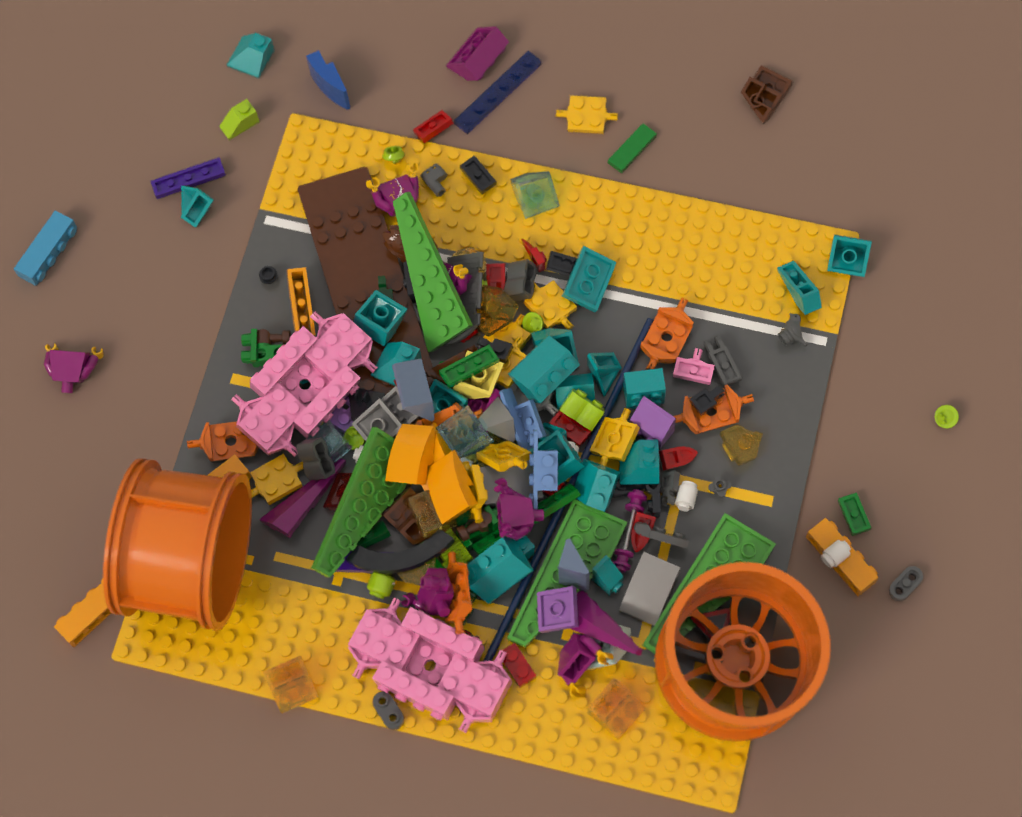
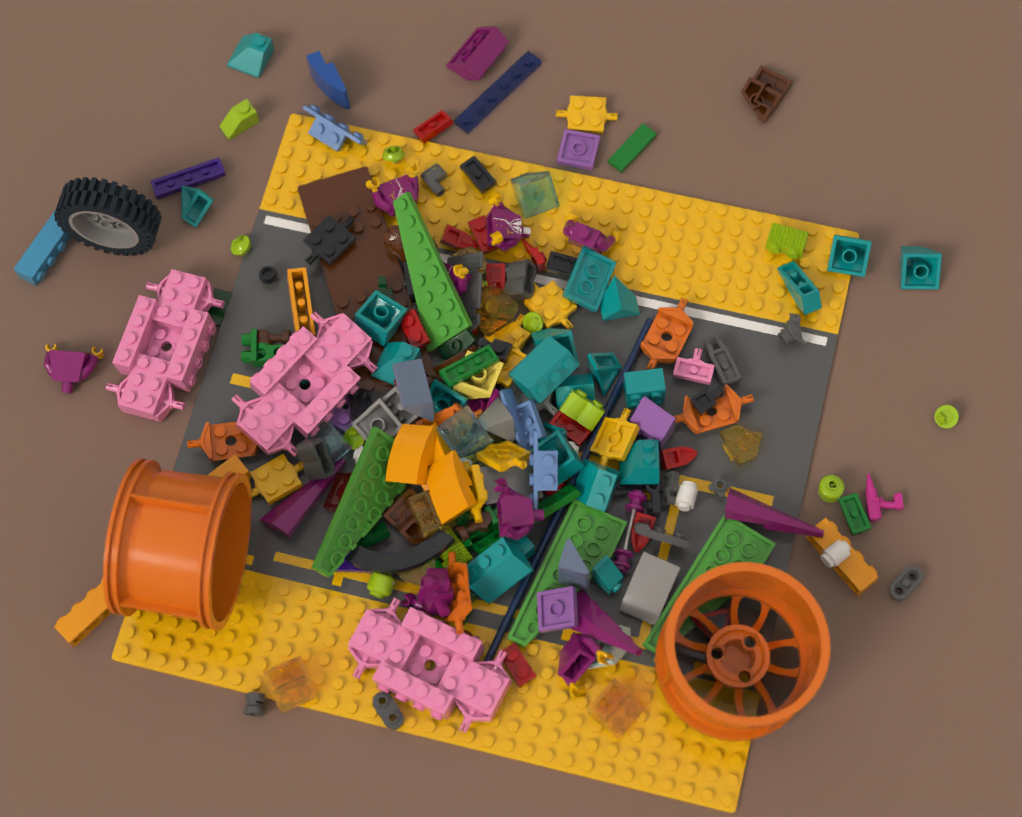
none -> black wheel [54,177,162,256]
none -> bright pink piece [106,269,225,422]
none -> dark green plate [208,288,232,328]
none -> lime hat [231,235,251,256]
none -> dark grey wheel [244,692,266,716]
none -> medium blue bracket [303,104,368,151]
none -> black plate [303,215,356,266]
none -> red plate [400,309,431,349]
none -> dark green plate [439,329,478,360]
none -> red plate [440,224,478,250]
none -> red plate [468,215,499,255]
none -> magenta torso [487,191,531,251]
none -> medium lavender plate [557,129,600,171]
none -> magenta torso [563,211,622,254]
none -> teal slope [599,275,640,321]
none -> magenta wedge [725,488,824,538]
none -> lime brick [765,222,809,259]
none -> lime head [818,475,844,503]
none -> dark pink piece [865,473,904,522]
none -> teal slope [899,246,942,290]

